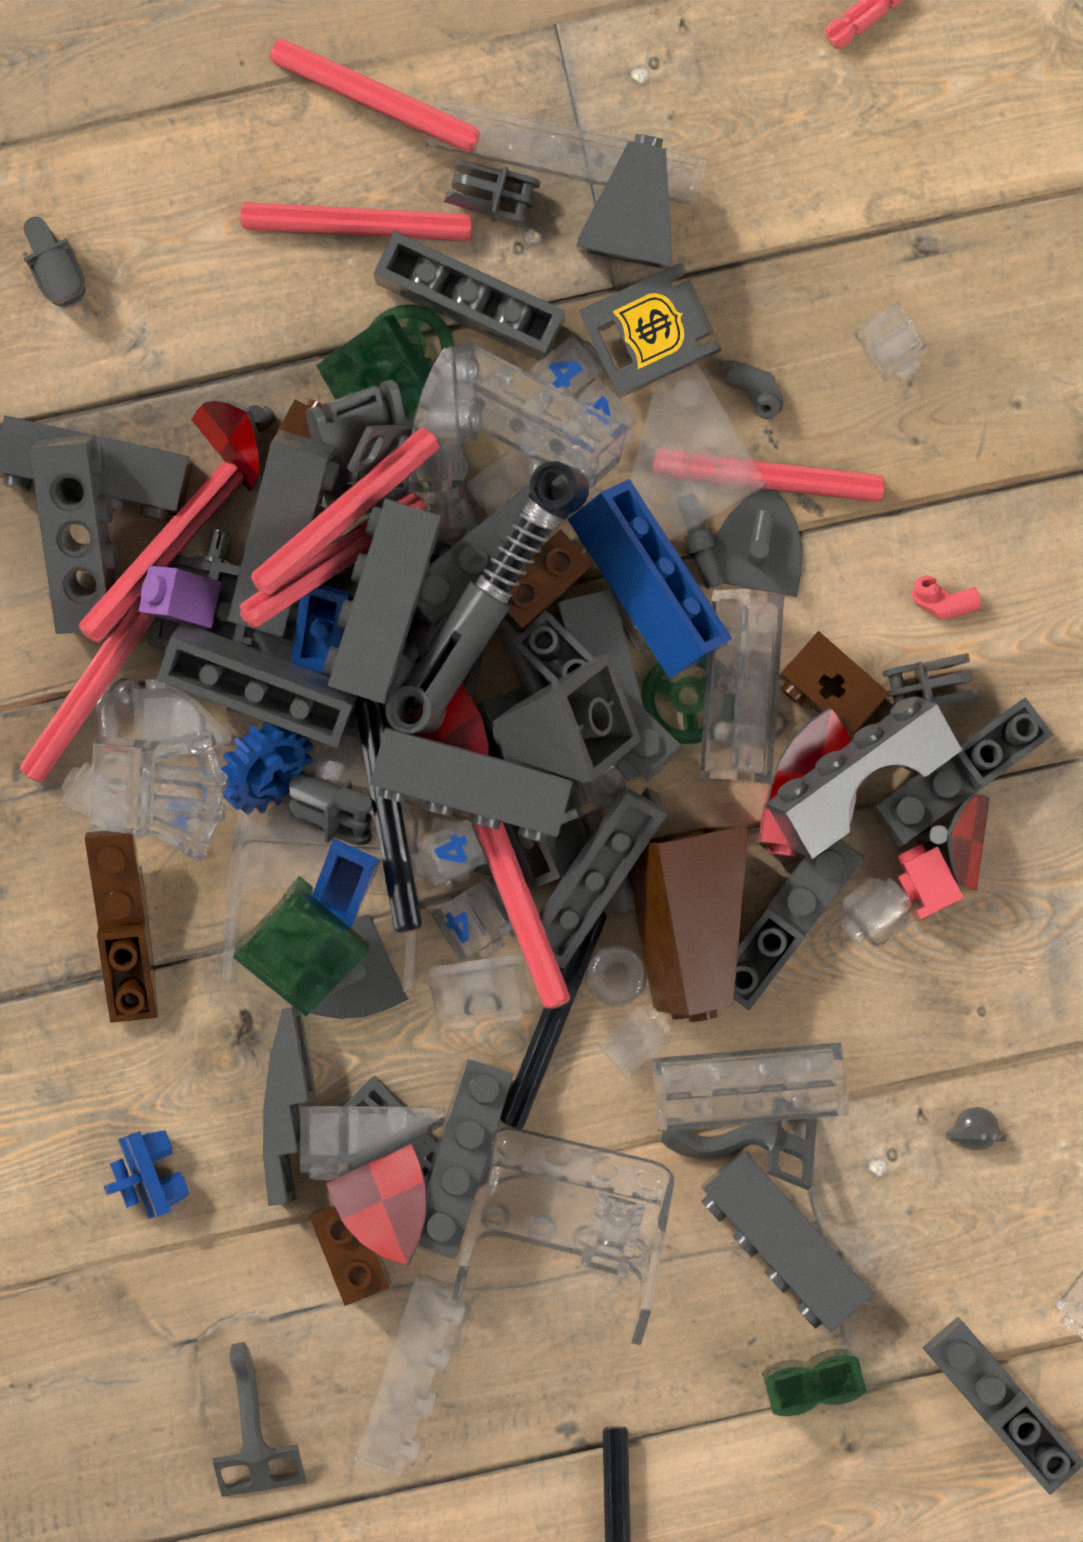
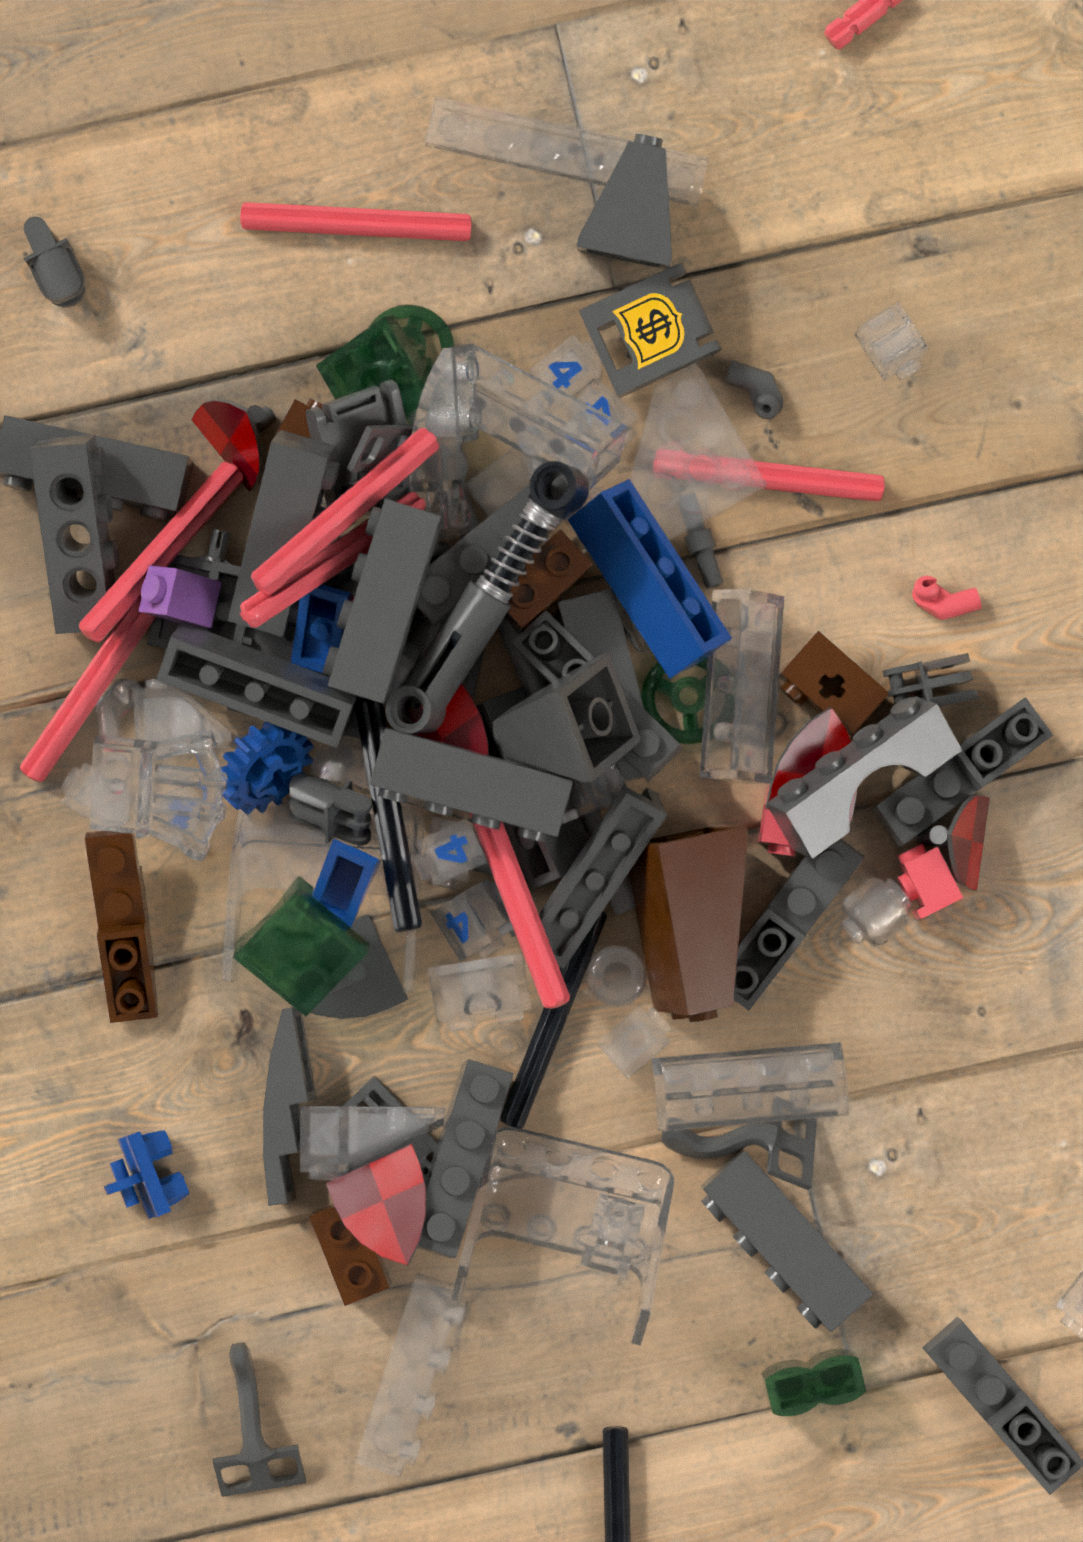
coral axle [270,38,481,153] -> none
dark grey brick [374,231,565,363] -> none
dark grey arm [444,158,541,227] -> none
dark grey shield [712,488,803,597] -> none
dark grey piece [946,1107,1007,1150] -> none

